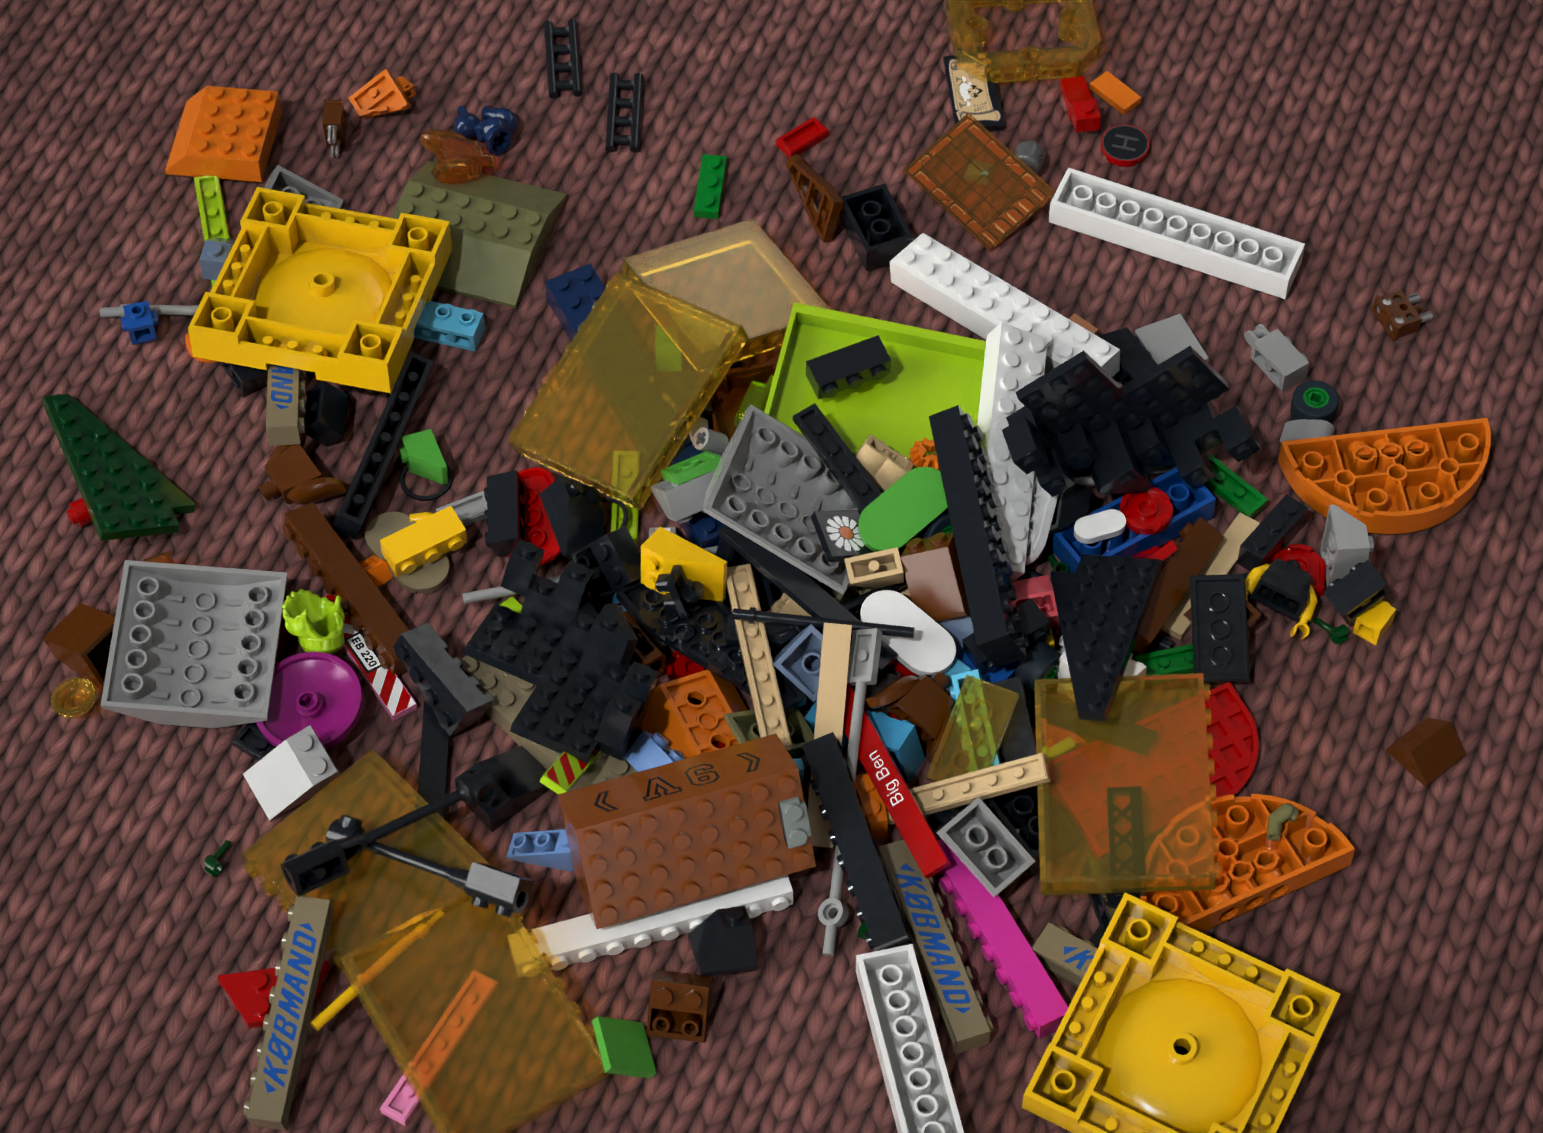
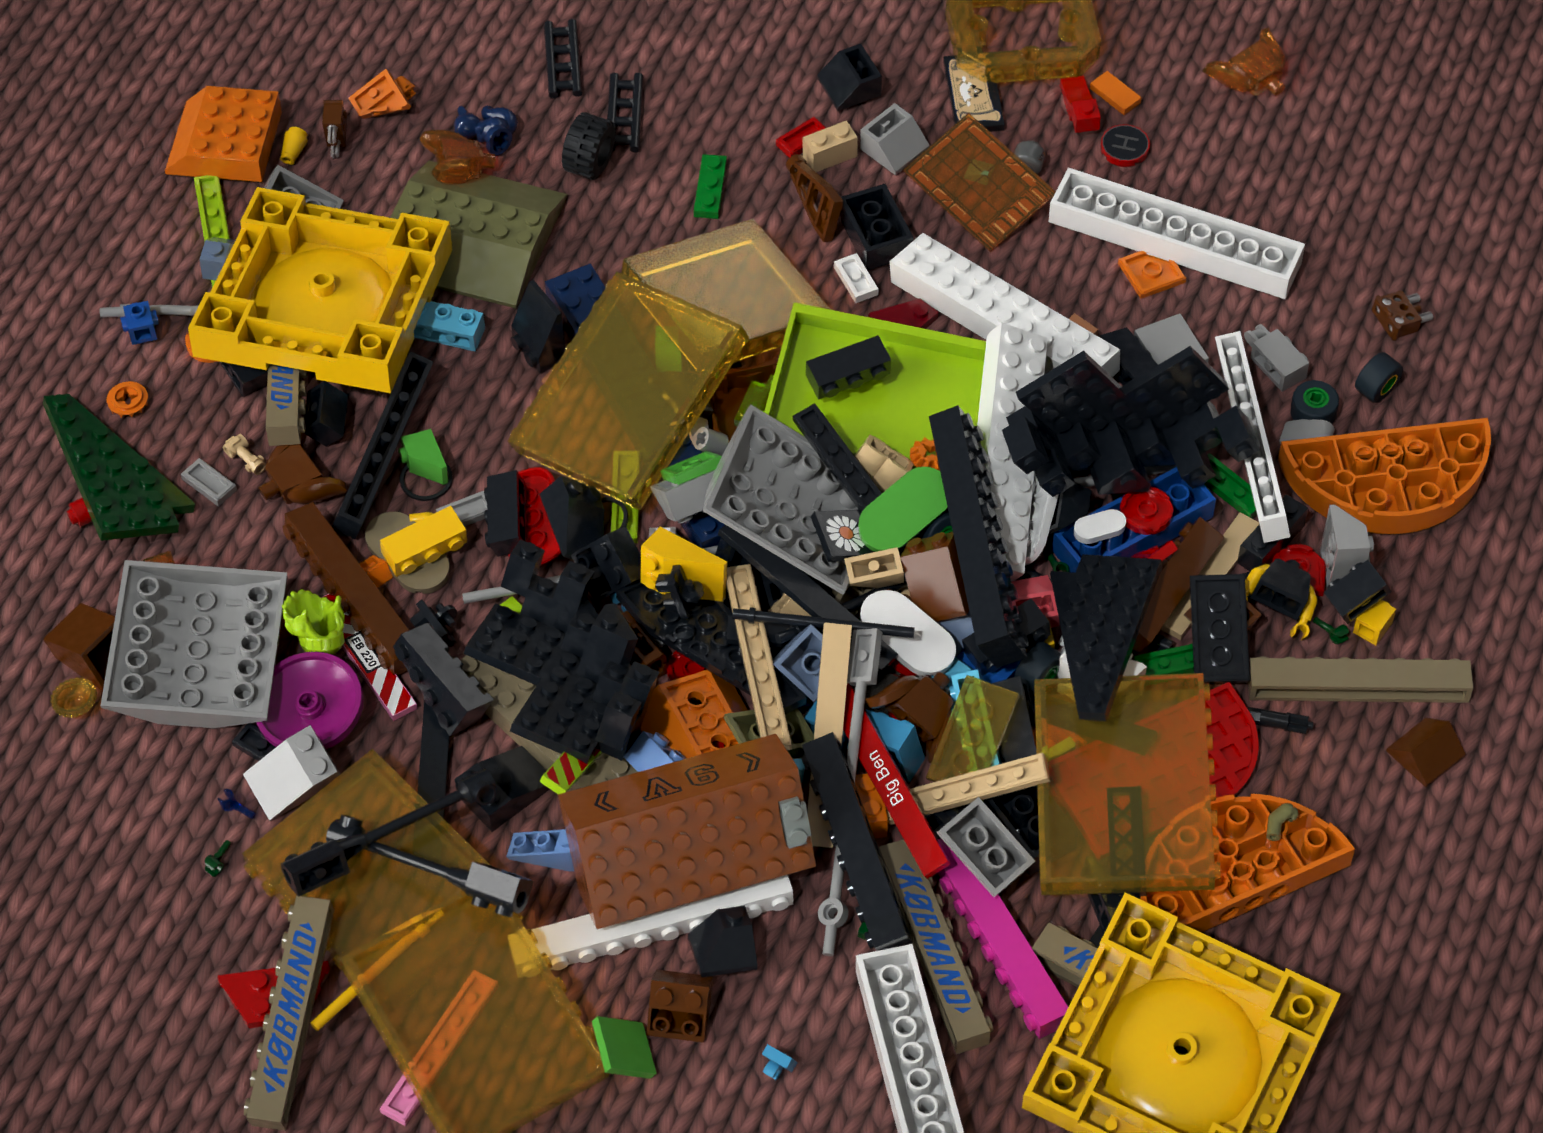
none -> orange gear [107,381,148,418]
none -> light grey tile [181,458,237,507]
none -> clear blue hand [217,789,256,819]
none -> tan bar [223,434,266,475]
none -> yellow cone [280,127,308,165]
none -> black hips [410,599,457,647]
none -> black slope [511,280,566,374]
none -> black tyre [562,112,615,180]
none -> dark azure tile [762,1044,798,1080]
none -> tan brick [802,120,858,172]
none -> black slope [817,43,882,111]
none -> white plate [834,253,878,304]
none -> light grey slope [860,103,930,175]
none -> dark red wing [868,298,939,329]
none -> orange tile [1118,251,1186,299]
none -> clear orange torso [1202,27,1285,96]
none -> white brick [1215,331,1290,543]
none -> dark tan brick [1248,656,1473,703]
none -> black piece [1248,707,1314,734]
none -> black wheel [1355,352,1403,403]

